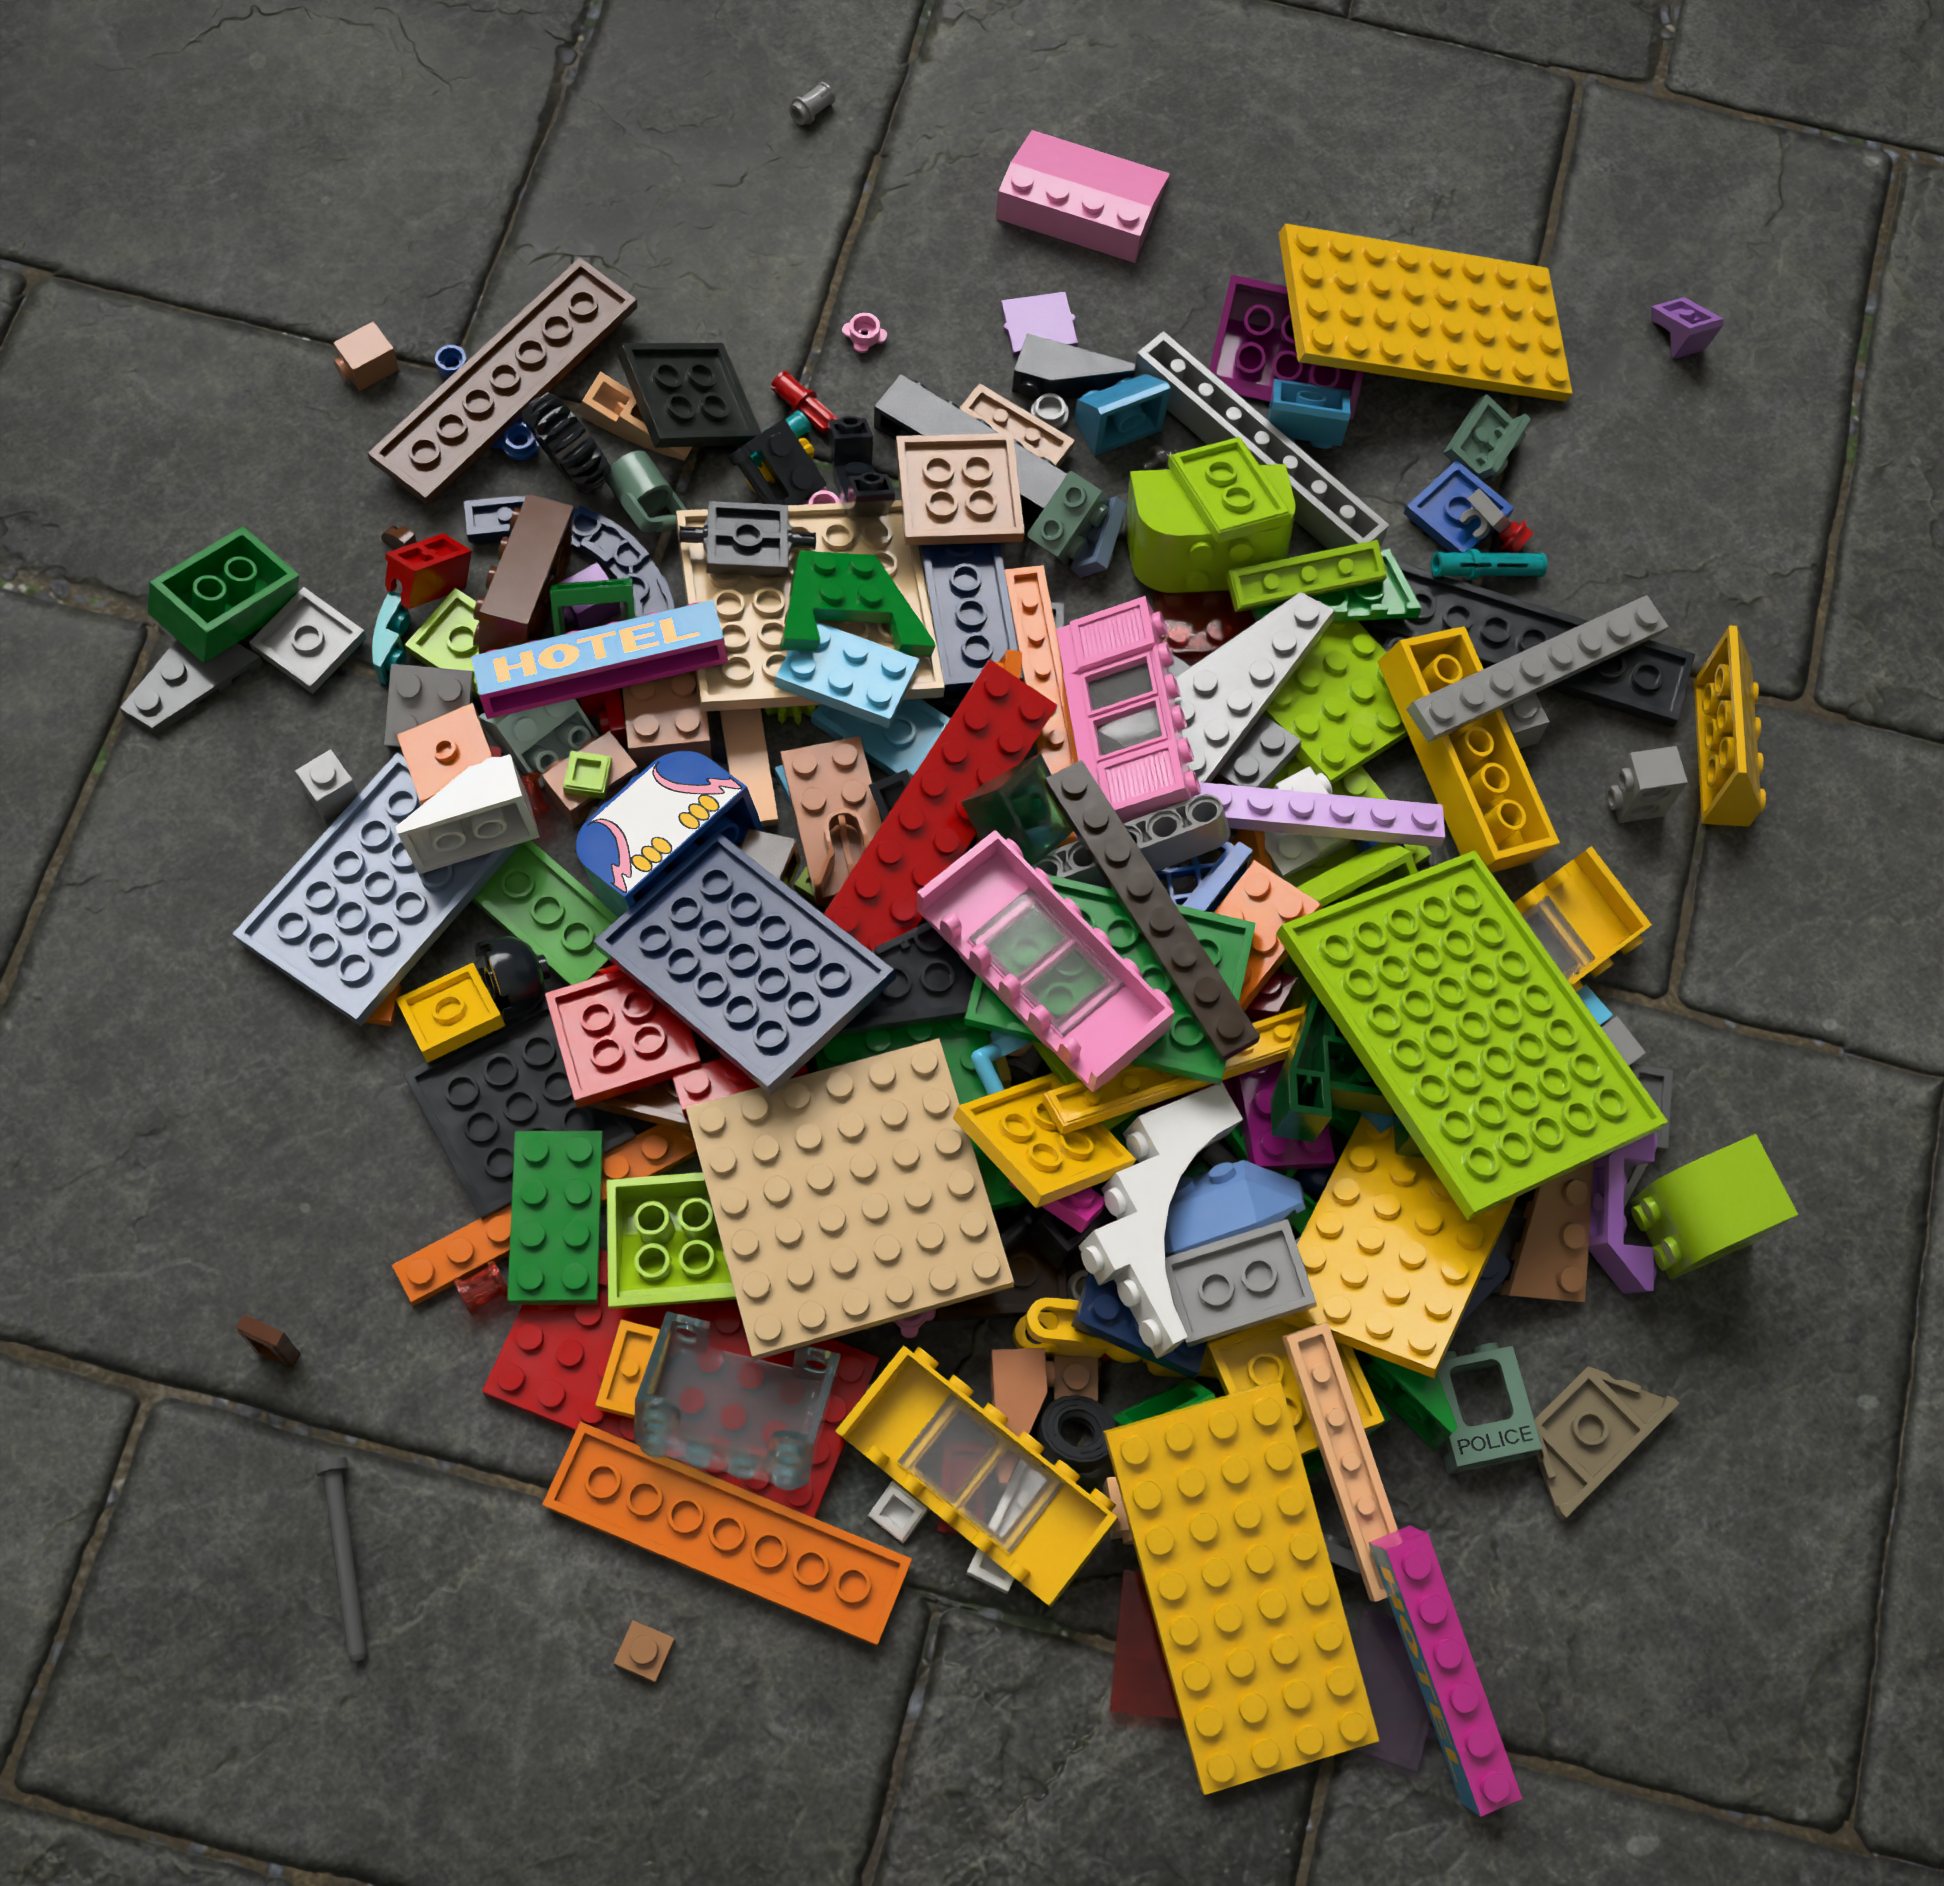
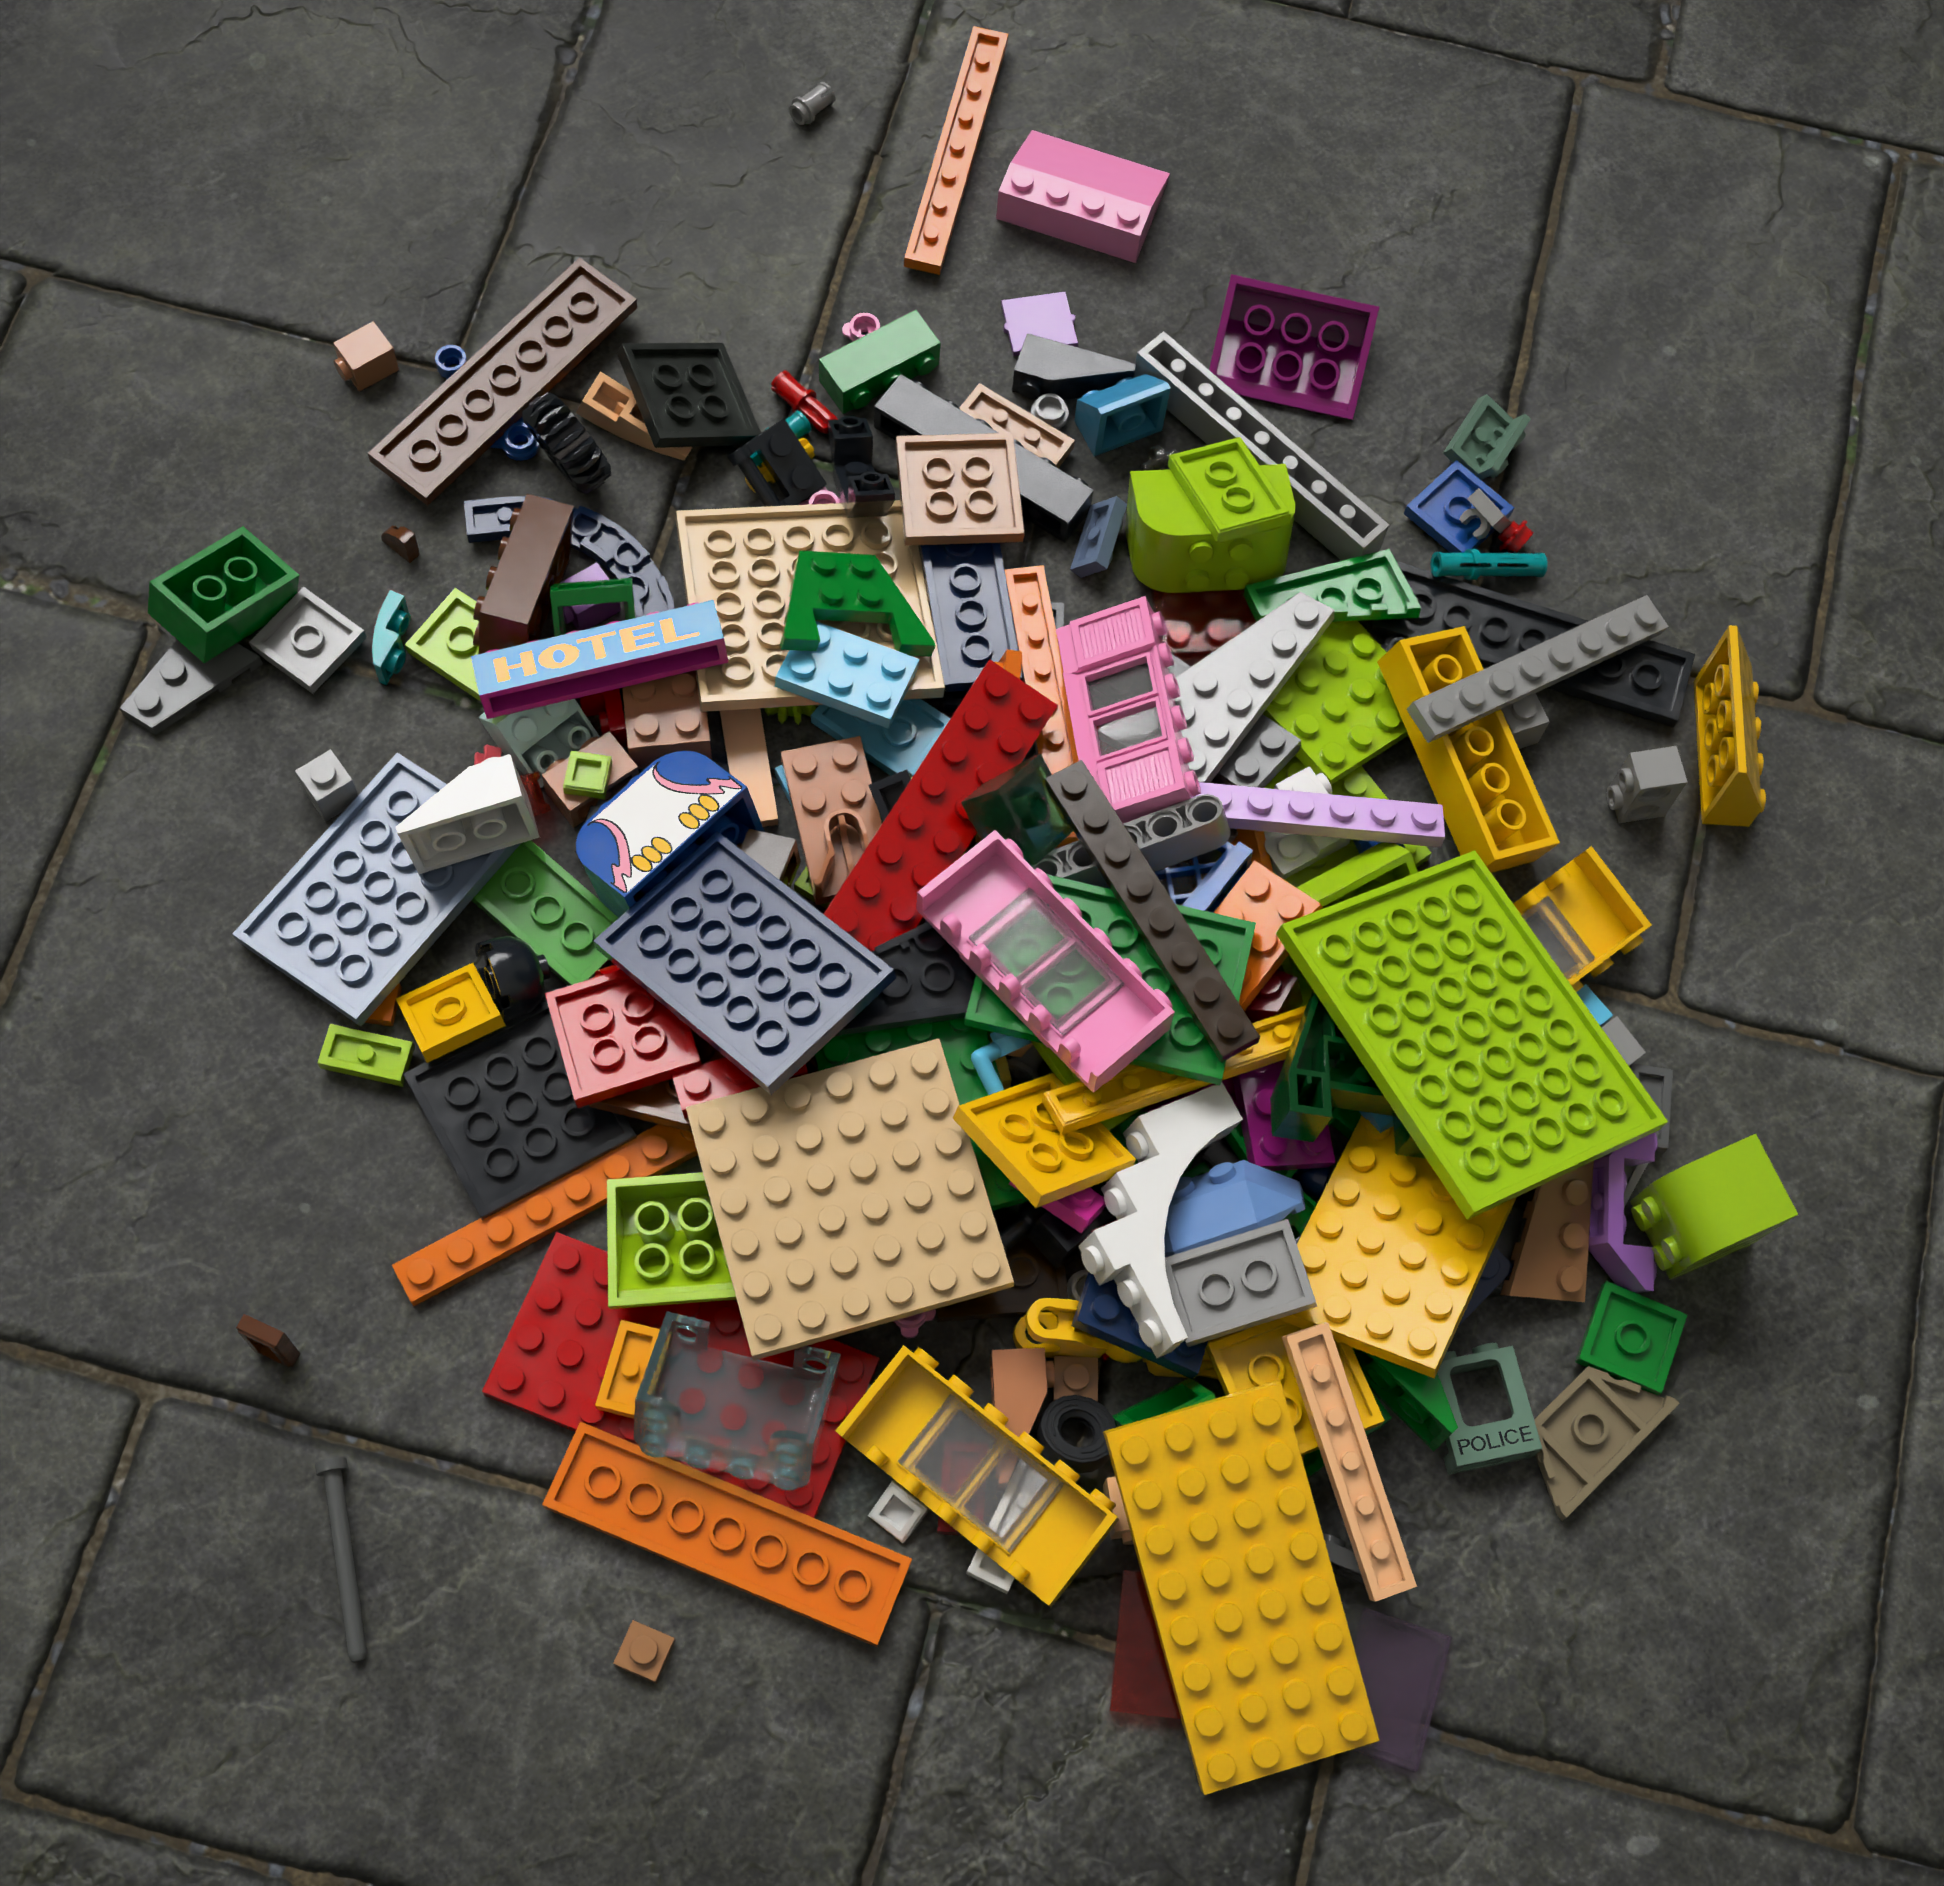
light grey plate [384,664,475,747] -> none
red hinge [385,533,472,609] -> none
plate [397,703,494,805] -> none
clear red bush [453,1260,508,1316] -> none
green plate [507,1131,604,1305] -> none
sand green piece [605,450,687,532] -> none
plate [679,501,816,577] -> none
sand green bracket [1027,471,1110,565] -> none
lime tile [1225,540,1388,612] -> none
dark azure slope [1267,379,1351,449] -> none
yellow plate [1278,223,1573,402] -> none
dark pink brick [1369,1526,1522,1817] -> none
medium lavender slope [1651,297,1723,359] -> none
none -> lime plate [317,1024,415,1087]
none -> brick [819,310,941,414]
none -> plate [904,26,1008,275]
none -> green plate [1575,1281,1688,1396]

